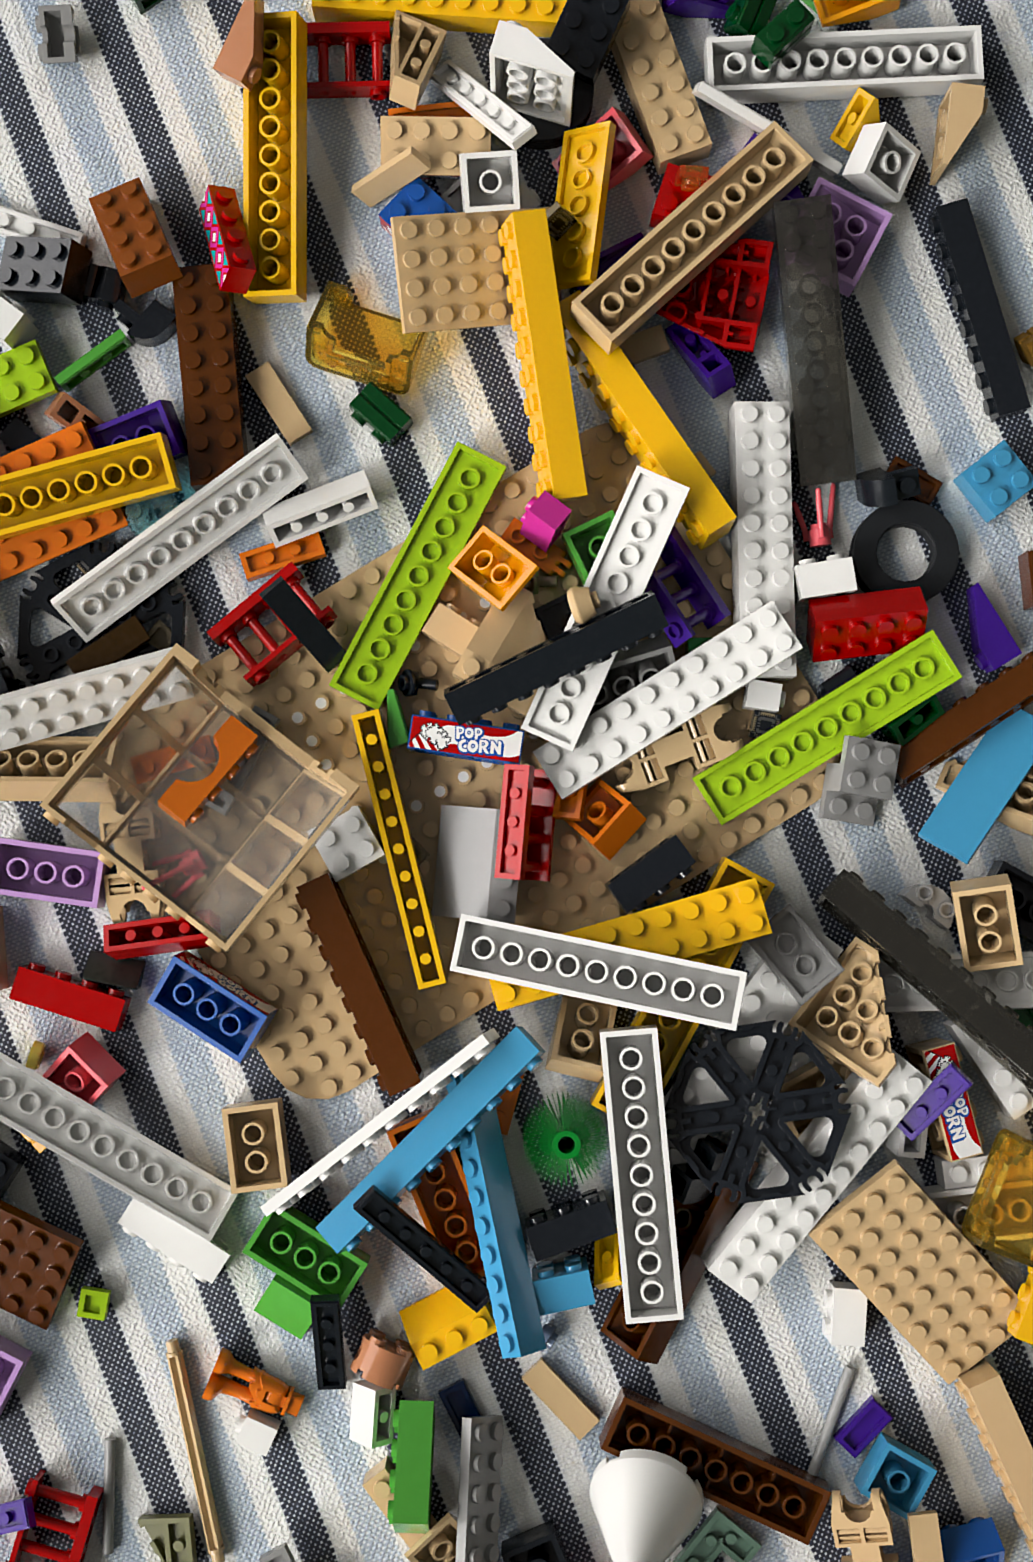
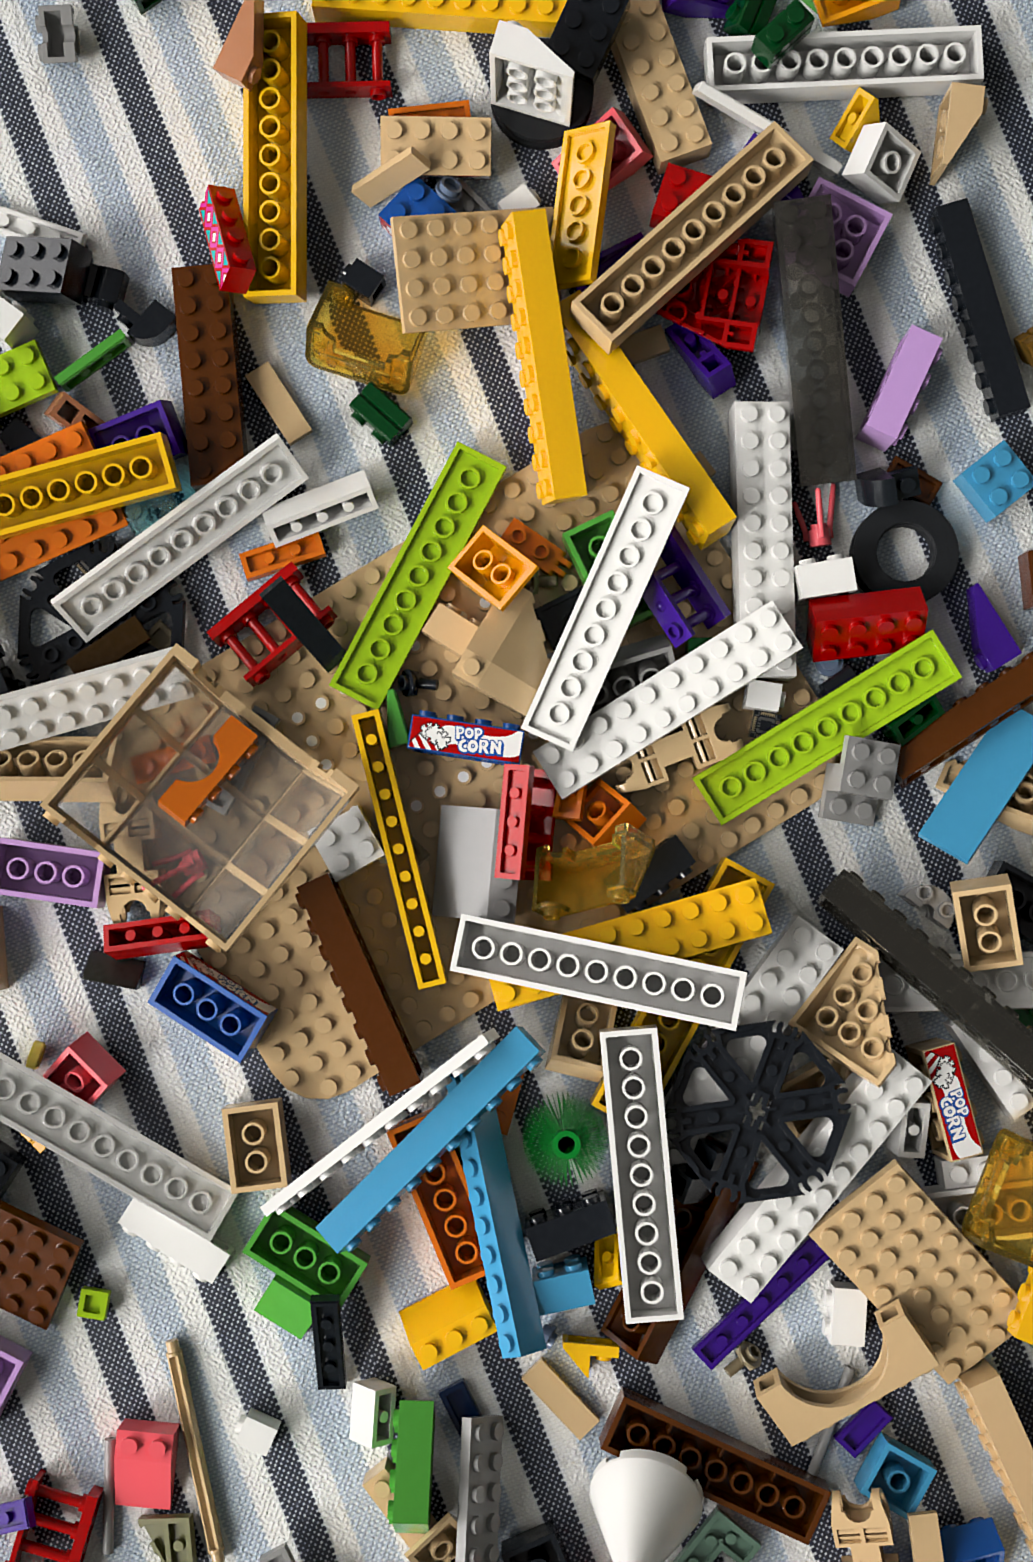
red brick [9,962,132,1032] -> none
dark orange brick [89,177,183,299] -> none
orange piece [202,1347,305,1417] -> none
nougat brick [350,1328,415,1391] -> none
black tile [353,1185,490,1313] -> none
tan wedge [389,10,447,110] -> none
white tile [430,59,537,151] -> none
black brick [444,590,669,726] -> none
white brick [459,150,520,213] -> none
dark pink brick [520,490,572,553] -> none
tile [546,201,577,241] -> none
tan cone [567,586,601,625] -> none
clear orange plate [675,164,709,192] -> none
light grey tile [747,904,845,1006] -> none
dark purple tile [897,1061,974,1141] -> none
none -> coral slope [114,1418,180,1510]
none -> black brick [341,258,386,307]
none -> sand blue plate [435,176,462,203]
none -> clear yellow windscreen [532,823,655,921]
none -> yellow slope [562,1334,619,1378]
none -> dark purple tile [691,1235,830,1371]
none -> dark tan plate [724,1341,762,1378]
none -> tan arch [753,1299,939,1447]
none -> sand blue plate [815,659,843,677]
none -> lavender brick [855,324,943,452]

